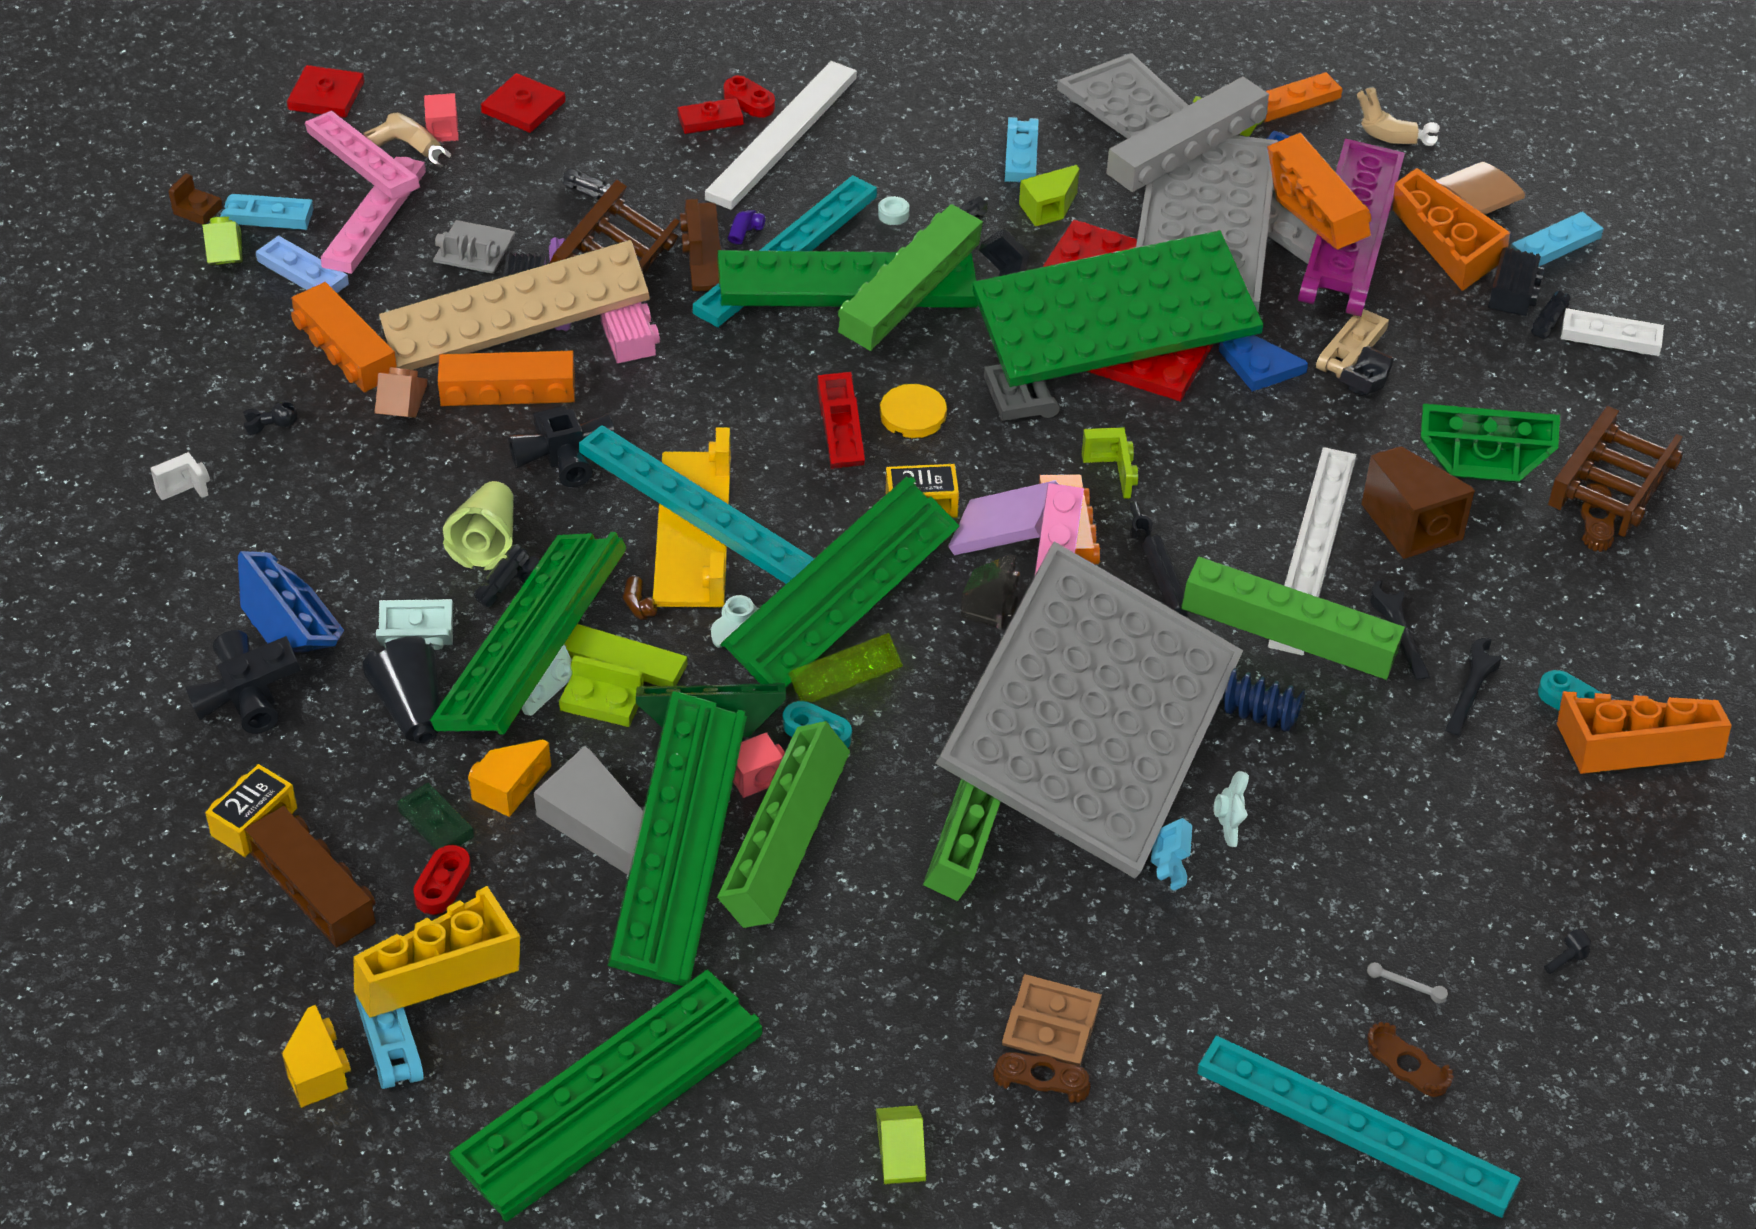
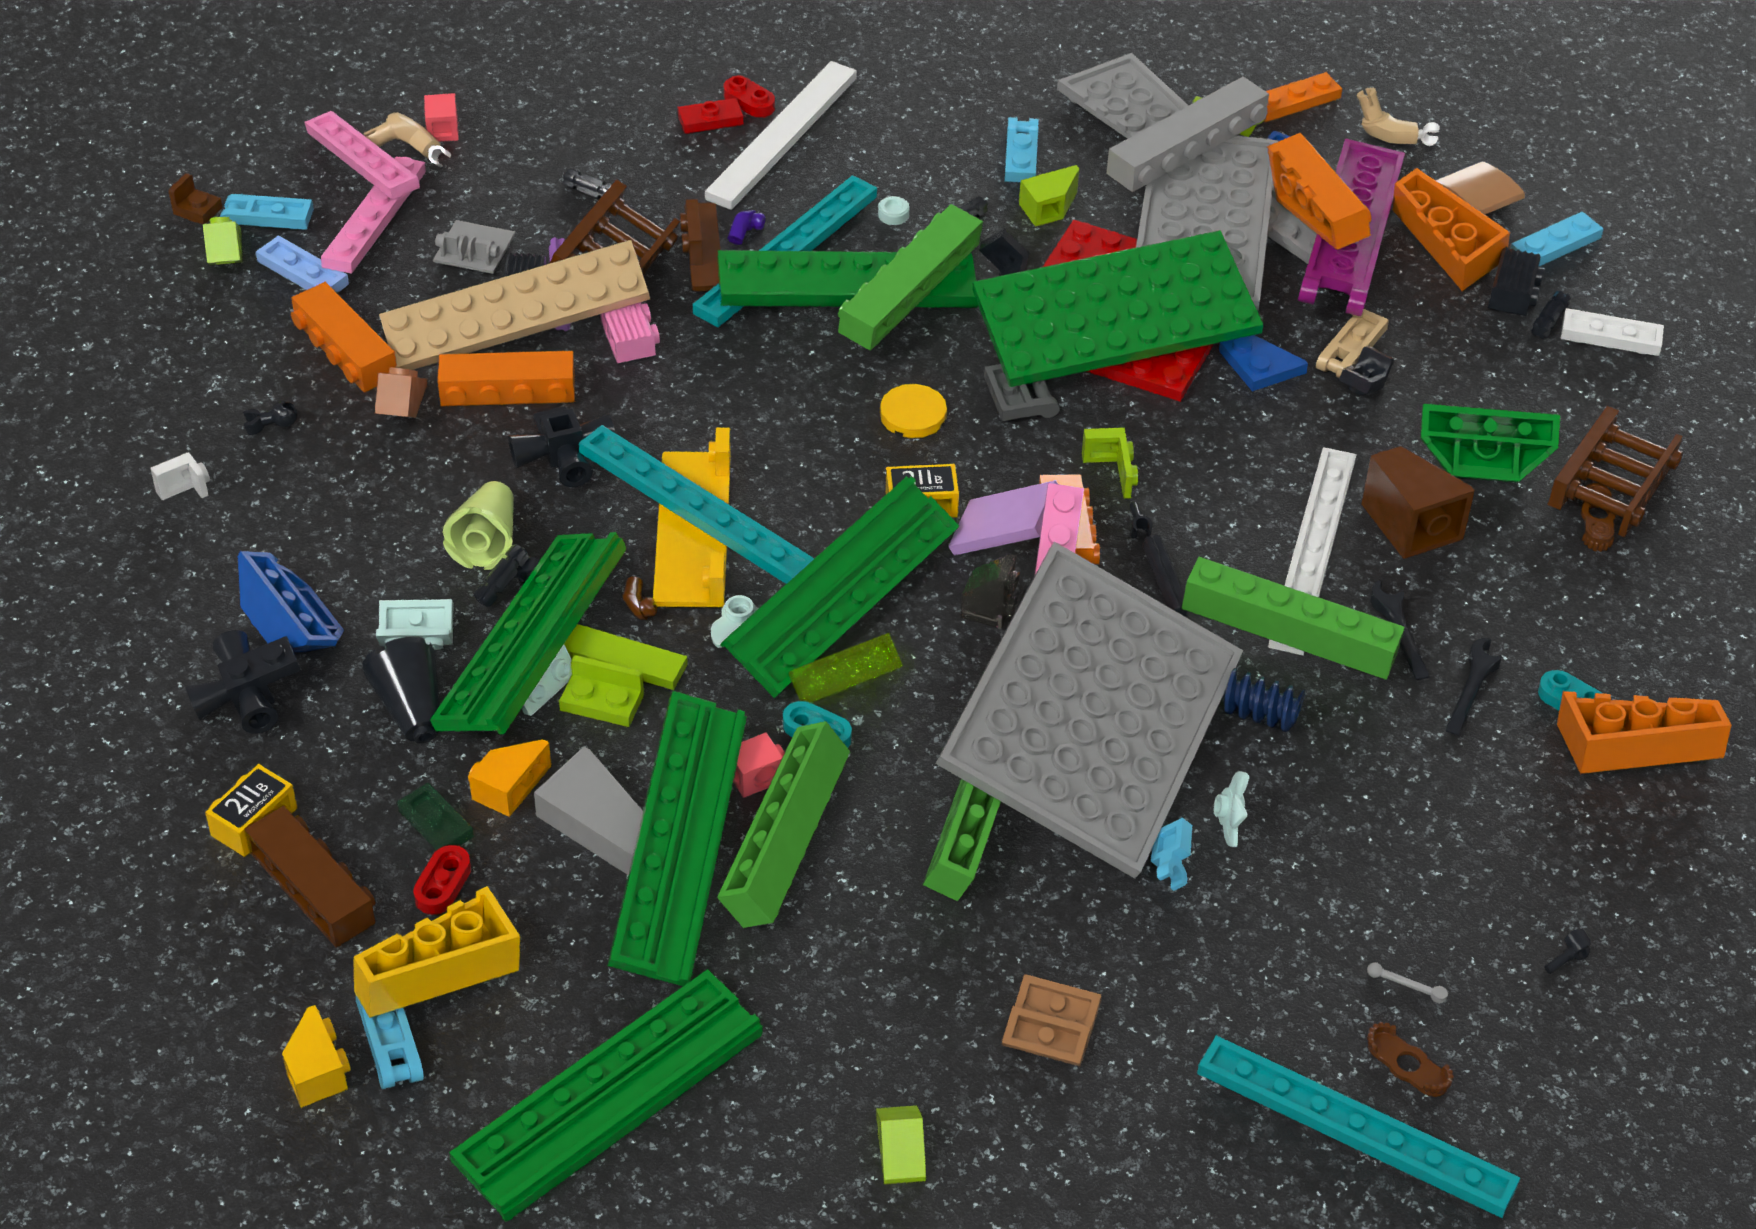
red plate [287,65,365,118] -> none
red plate [481,73,566,133] -> none
dark green wedge [636,683,786,737] -> none
red slope [817,372,865,469] -> none
reddish brown piece [993,1052,1091,1103] -> none

